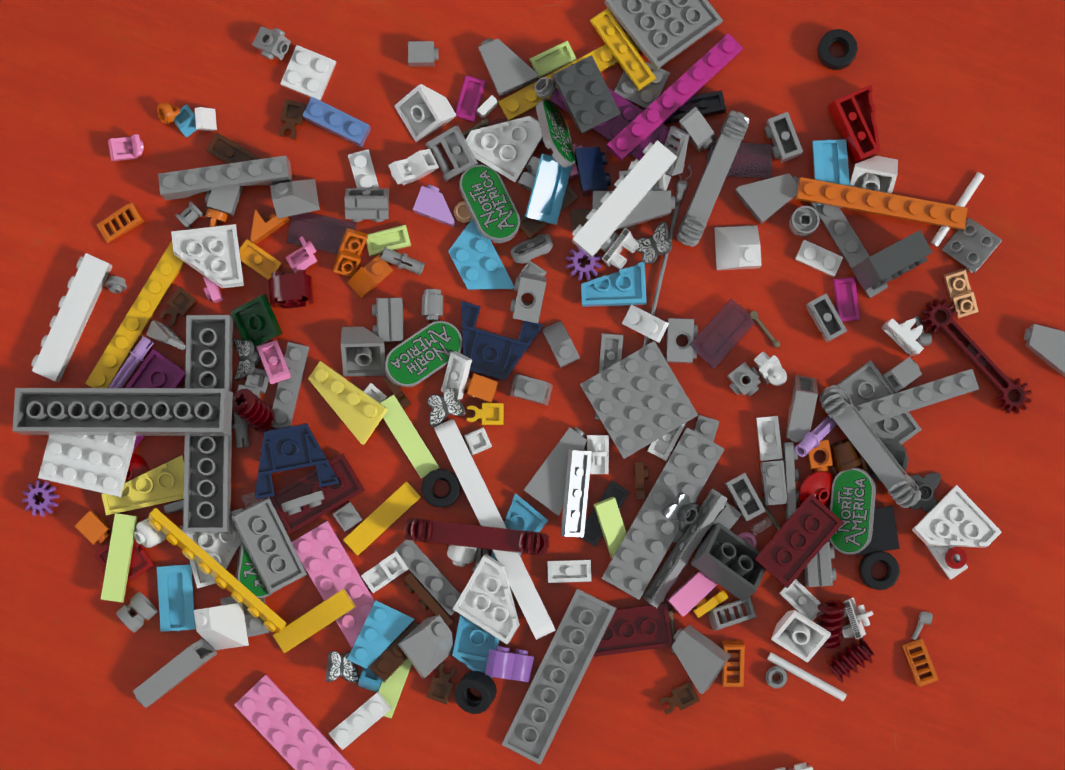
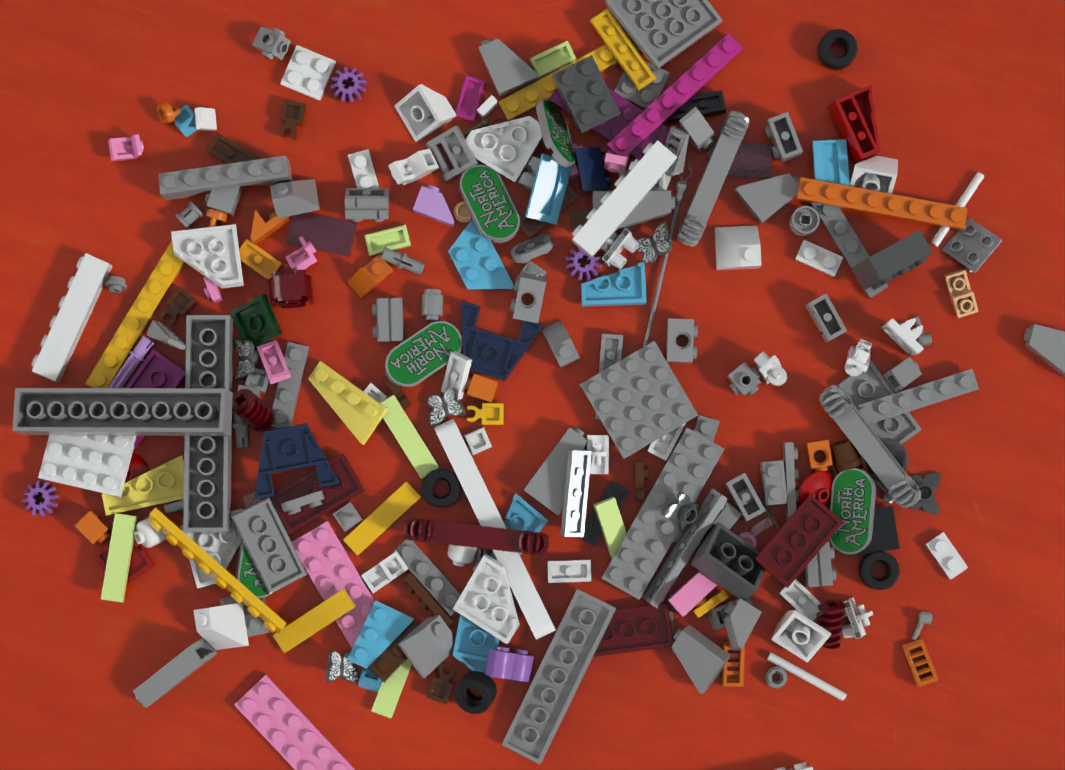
orange slope [97,202,145,243] -> none
light grey wheel [116,592,158,633] -> none
medium azure piece [157,564,196,632] -> none
medium blue brick [302,97,371,148] -> none
white plate [328,691,392,750] -> none
orange slope [333,228,368,277] -> none
light grey slope [341,327,386,376] -> none
light grey brick [408,41,439,67] -> none
light grey torso [508,375,553,406] -> none
light grey plate [534,77,555,98] -> none
white plate [622,305,669,343] -> none
reddish brown plate [658,681,700,715] -> none
piece [690,299,755,369] -> none
dark tan hinge [749,311,780,348] -> none
white plate [756,416,783,461] -> none
light grey slope [786,375,818,442] -> none
lavender axle [795,415,837,457] -> none
dark red piece [826,638,874,683] -> none
dark pink tile [833,277,860,322] -> none
white plate [912,485,1002,548] -> none
dark red arm [921,299,1032,414] -> none
red plate [945,547,967,569] -> none
none -> medium lavender gear [331,66,367,103]
none -> bright pink bracket [604,149,629,173]
none -> light grey slope [723,598,762,651]
none -> white hips [845,338,872,376]
none -> light grey hand [873,478,894,504]

